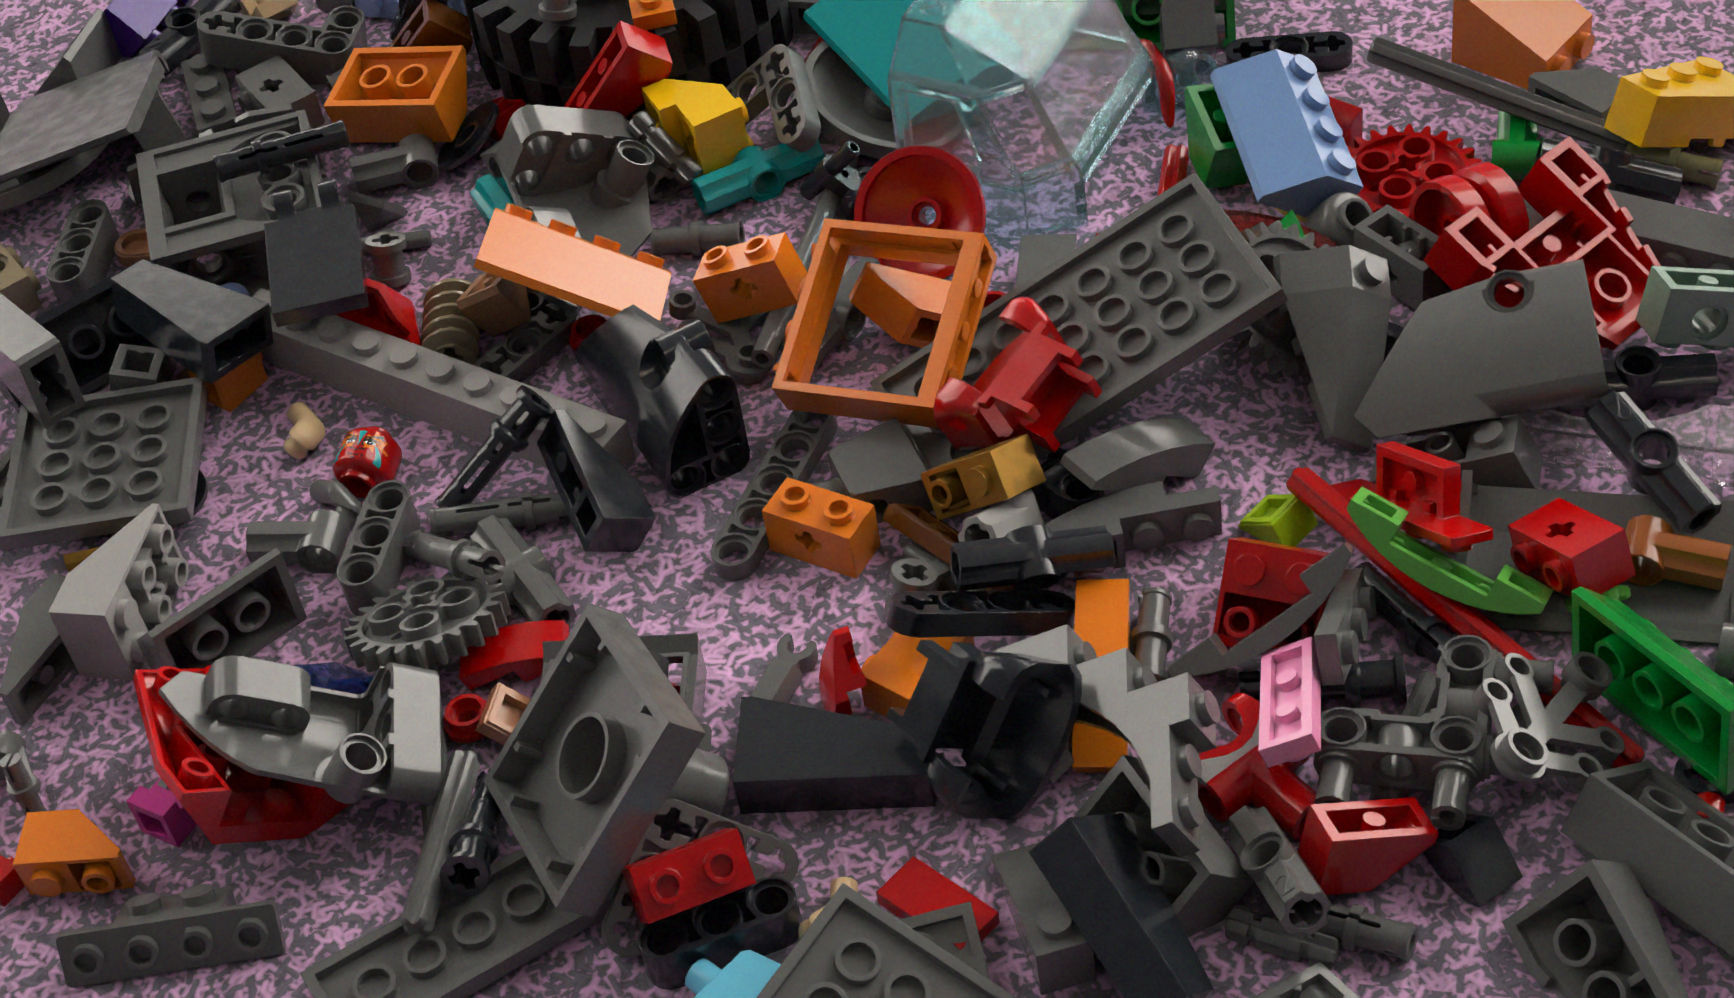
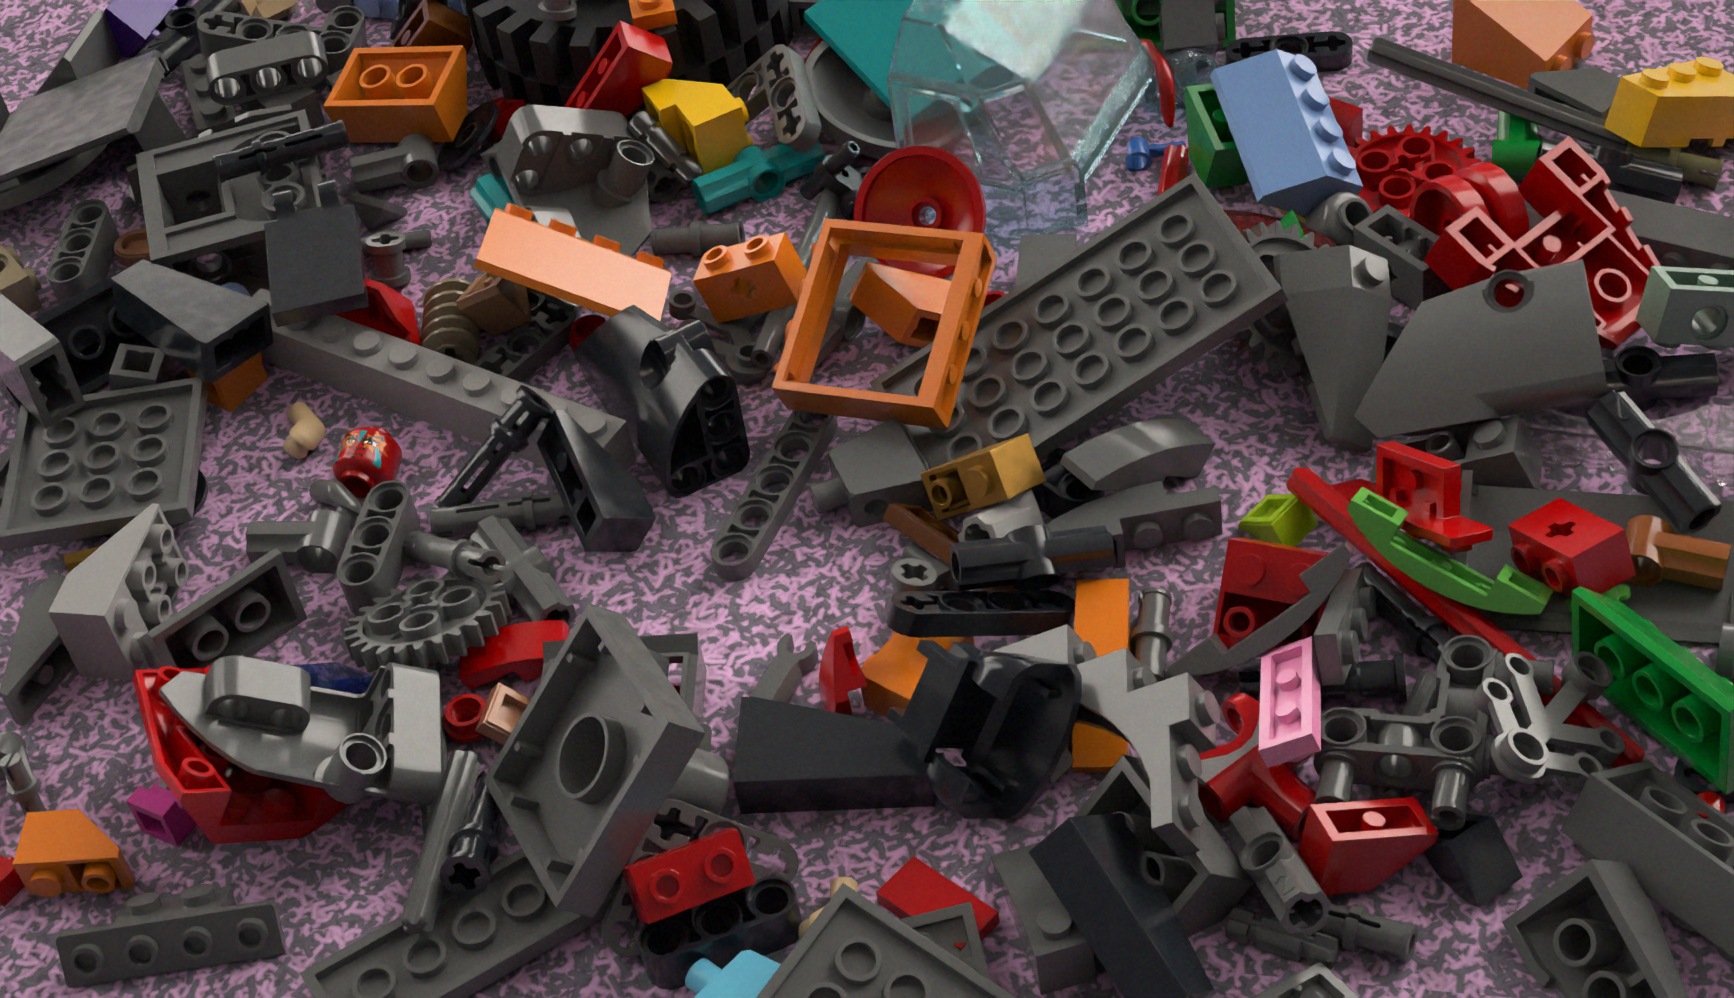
orange brick [762,477,881,579] -> none
red piece [933,297,1103,453] -> none
none -> dark grey beam [206,31,329,106]
none -> blue hand [1125,136,1186,172]

